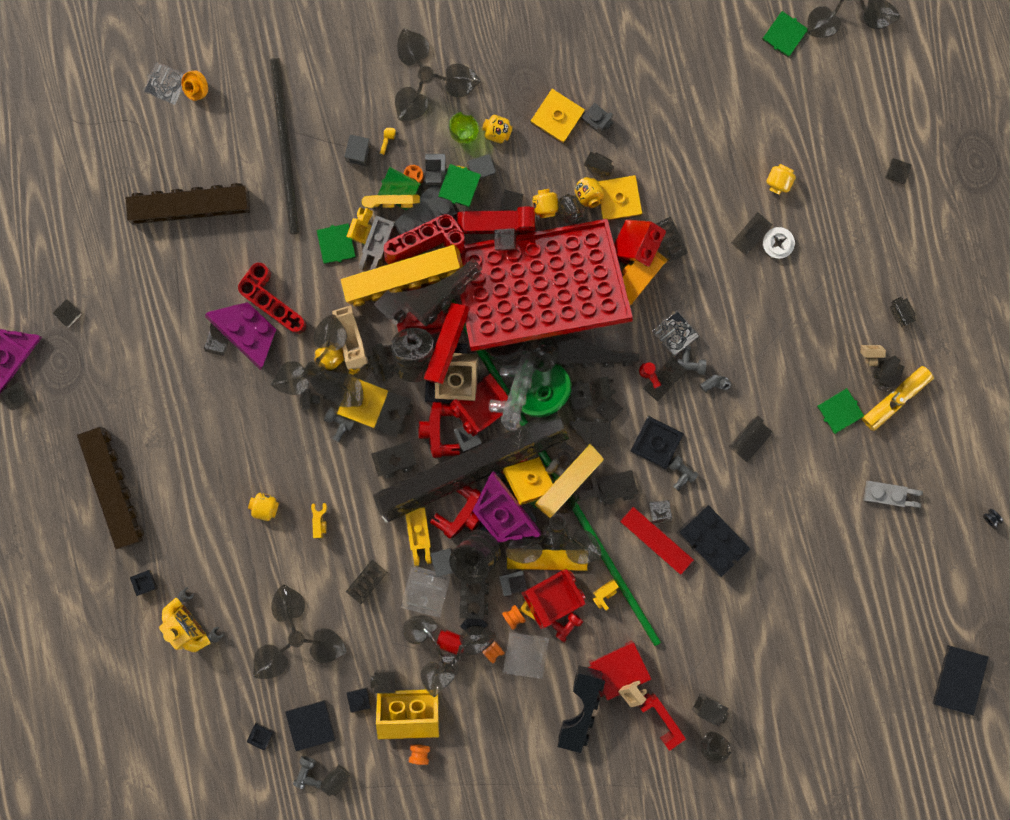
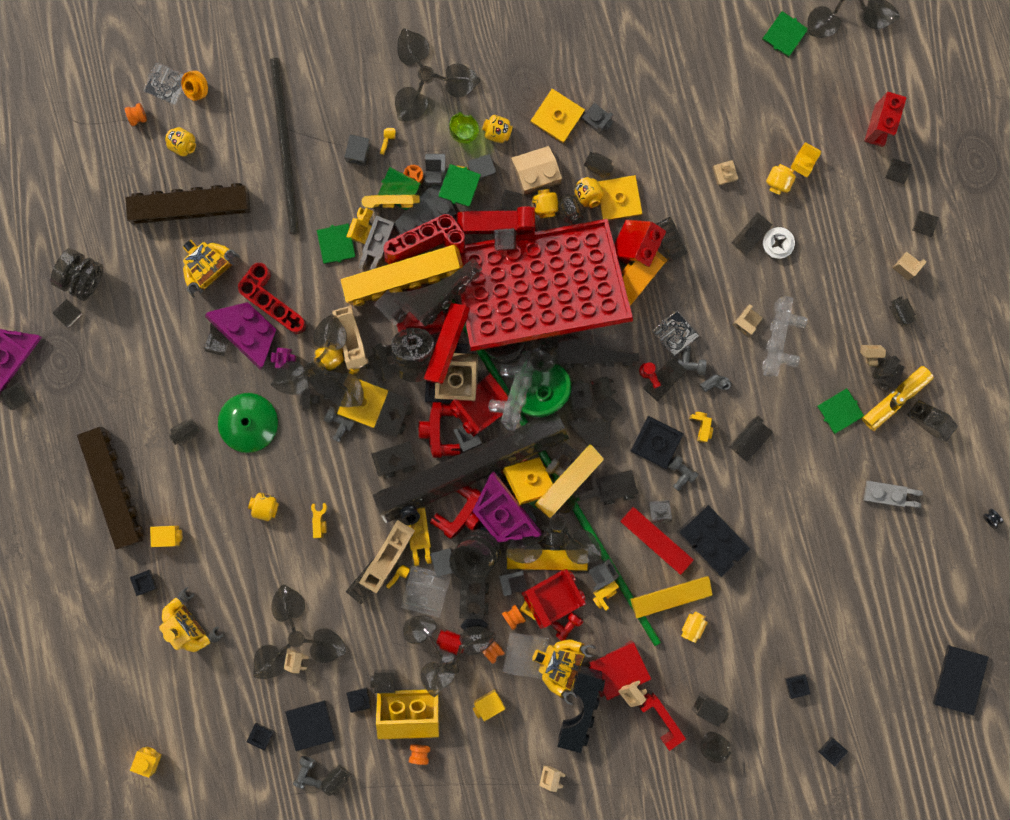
none -> clear smoke wheel [50,248,104,301]
none -> orange wheel [125,103,147,127]
none -> yellow brick [130,747,162,778]
none -> yellow brick [150,526,183,547]
none -> yellow head [165,127,196,157]
none -> clear smoke brick [169,418,201,446]
none -> torso [183,240,240,298]
none -> green dish [218,393,278,453]
none -> magenta gear [271,348,296,370]
none -> tan tile [284,649,309,673]
none -> tan arch [359,520,415,594]
none -> yellow hand [386,565,410,589]
none -> black bush [400,505,420,525]
none -> yellow brick [472,689,505,721]
none -> tan slope [511,146,562,196]
none -> torso [532,639,596,705]
none -> tan tile [539,766,565,792]
none -> dark grey panel [589,559,619,591]
none -> yellow slope [630,576,712,619]
none -> yellow brick [681,612,708,643]
none -> yellow bracket [689,412,713,443]
none -> tan tile [713,160,738,186]
none -> tan panel [733,304,762,337]
none -> clear plate [763,296,807,377]
none -> black plate [785,674,811,699]
none -> yellow bracket [790,142,821,178]
none -> black plate [818,737,848,767]
none -> red panel [864,91,907,147]
none -> tan panel [893,252,926,280]
none -> clear smoke slope [907,400,958,442]
none -> clear smoke tile [912,211,939,237]

